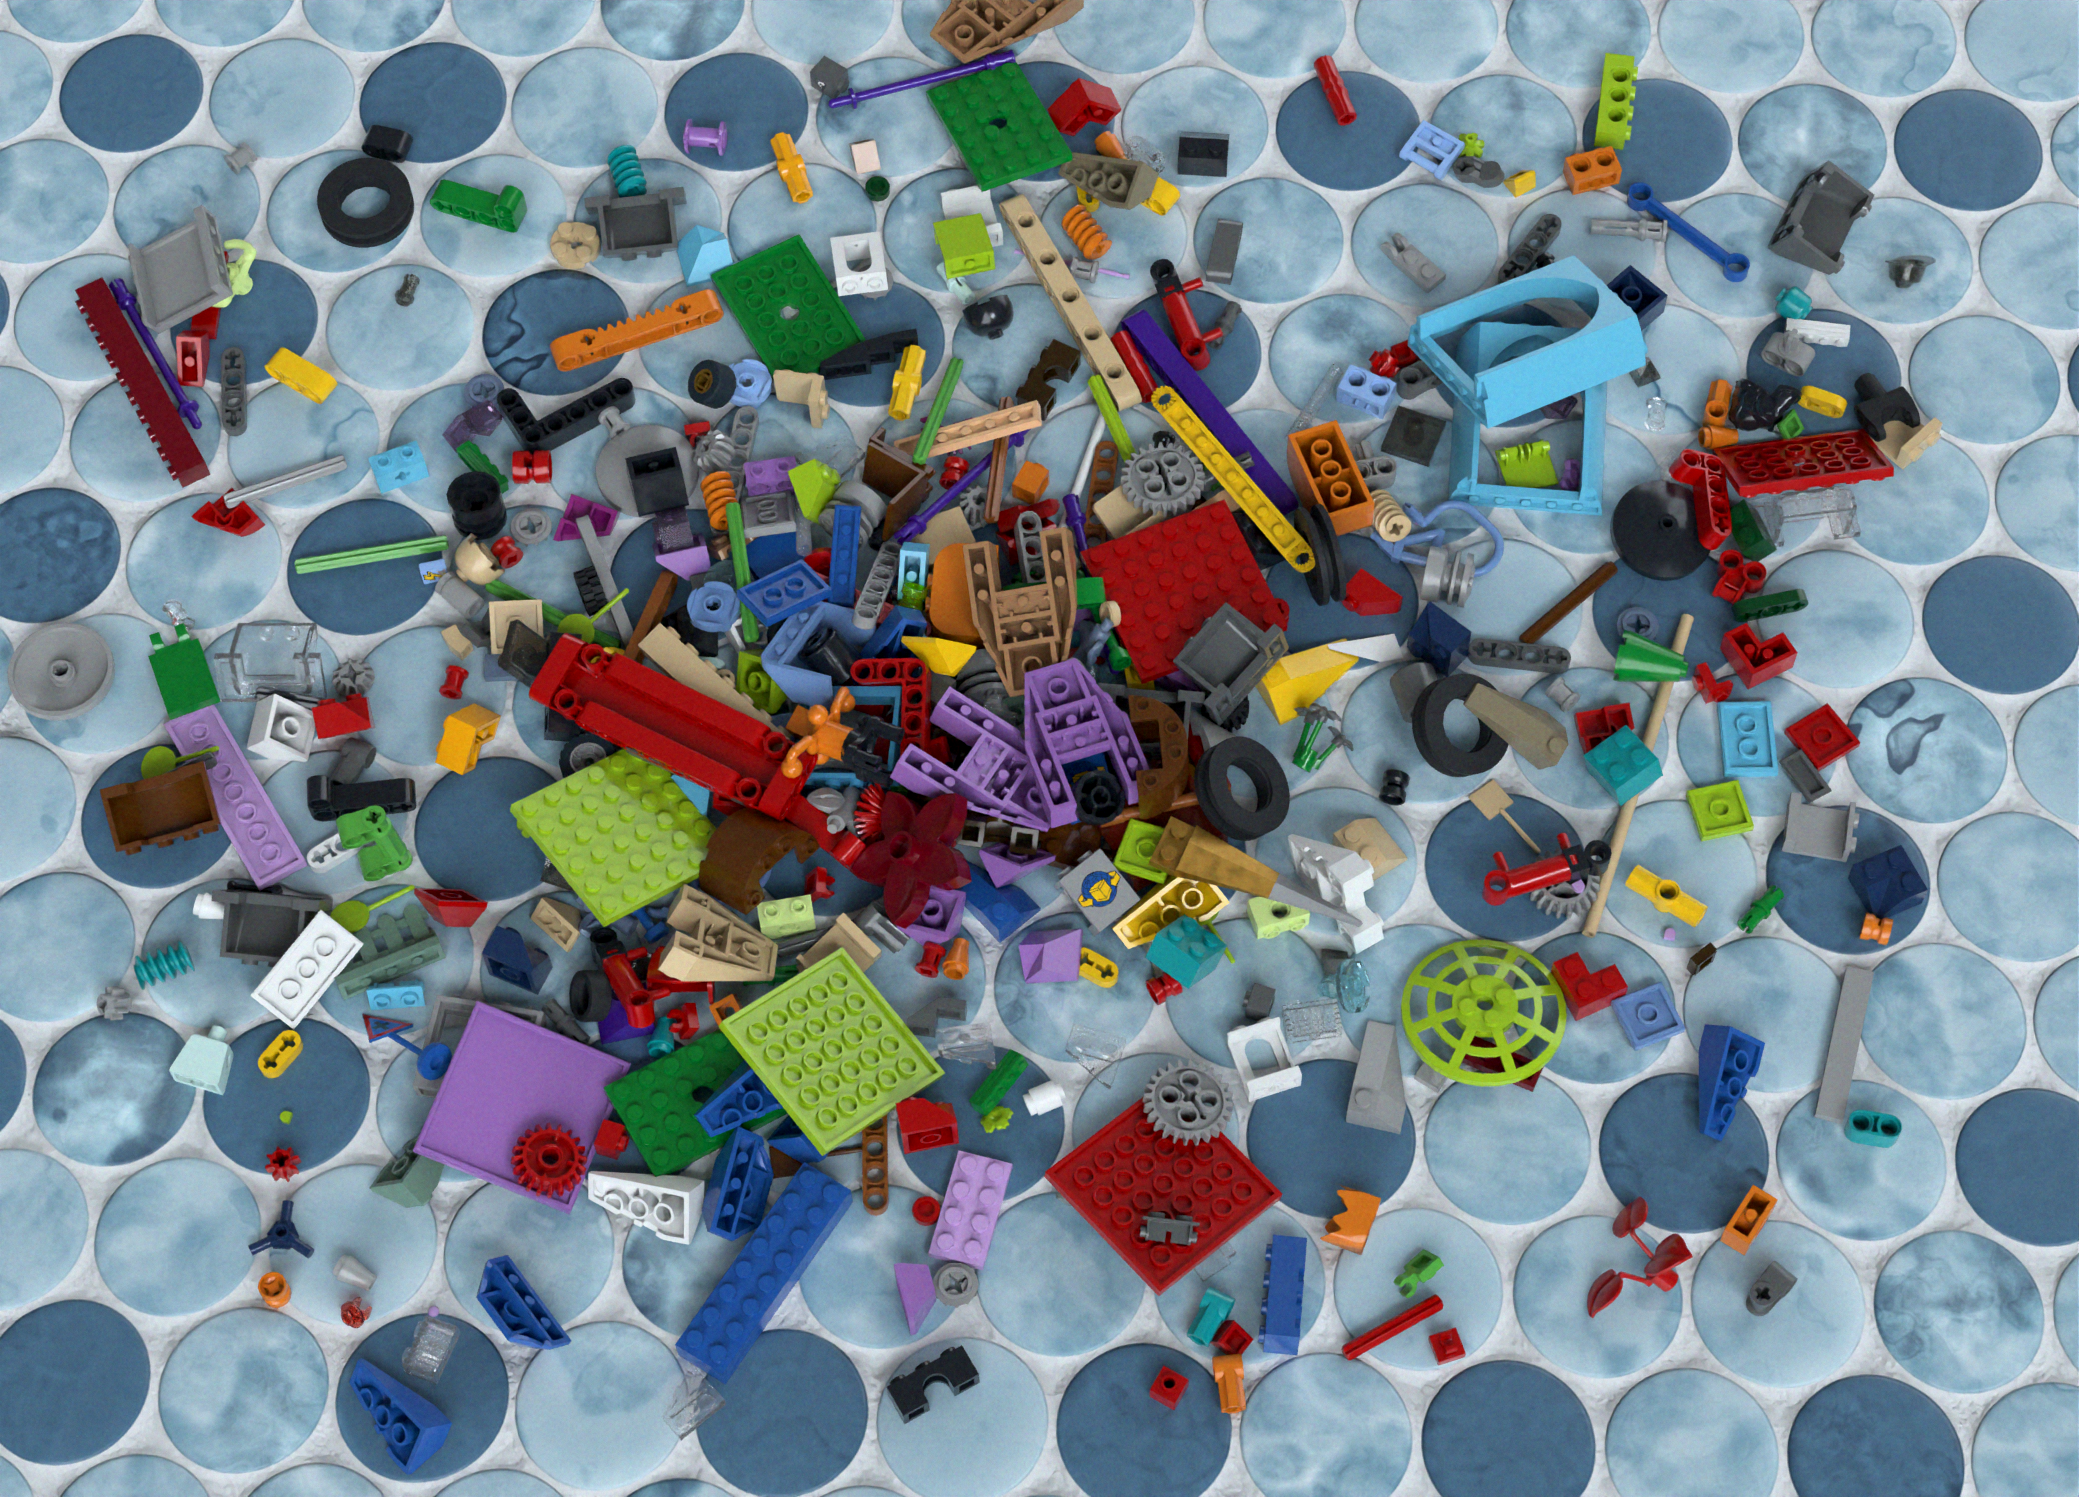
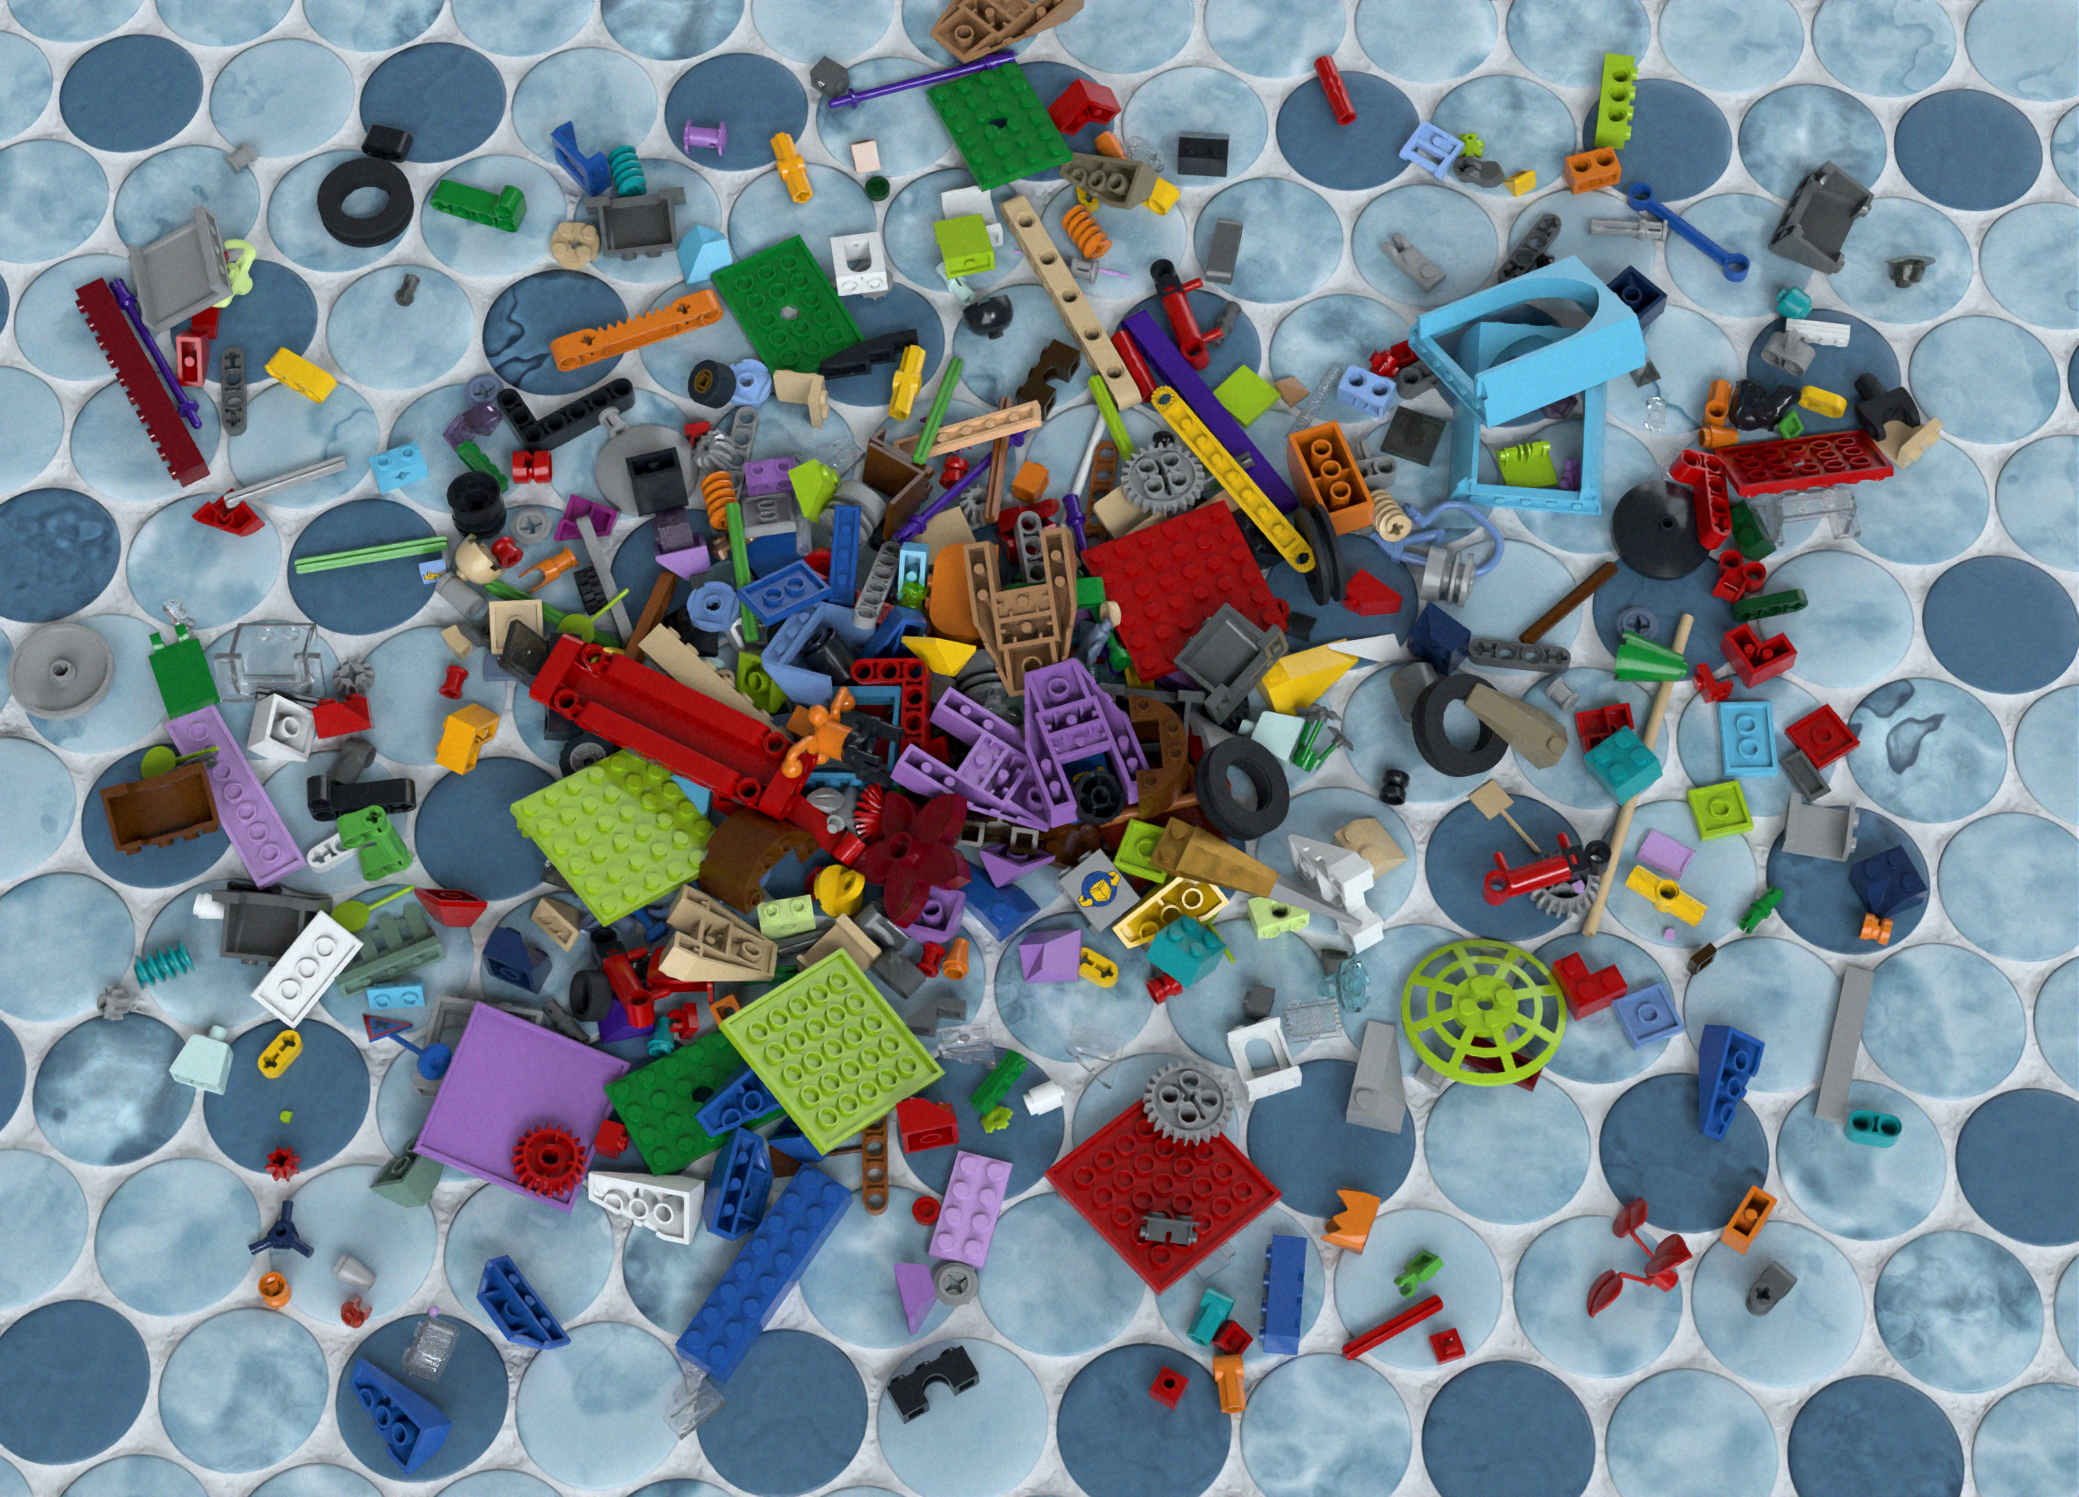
none -> orange piece [518,546,579,594]
none -> blue panel [551,121,612,197]
none -> yellow tile [814,865,865,918]
none -> dark grey beam [870,947,926,1000]
none -> lime tile [1212,364,1281,430]
none -> light aqua torso [1238,711,1305,773]
none -> medium nougat slope [1274,376,1310,408]
none -> clear smoke slope [1284,611,1317,642]
none -> lavender piece [1636,829,1696,881]

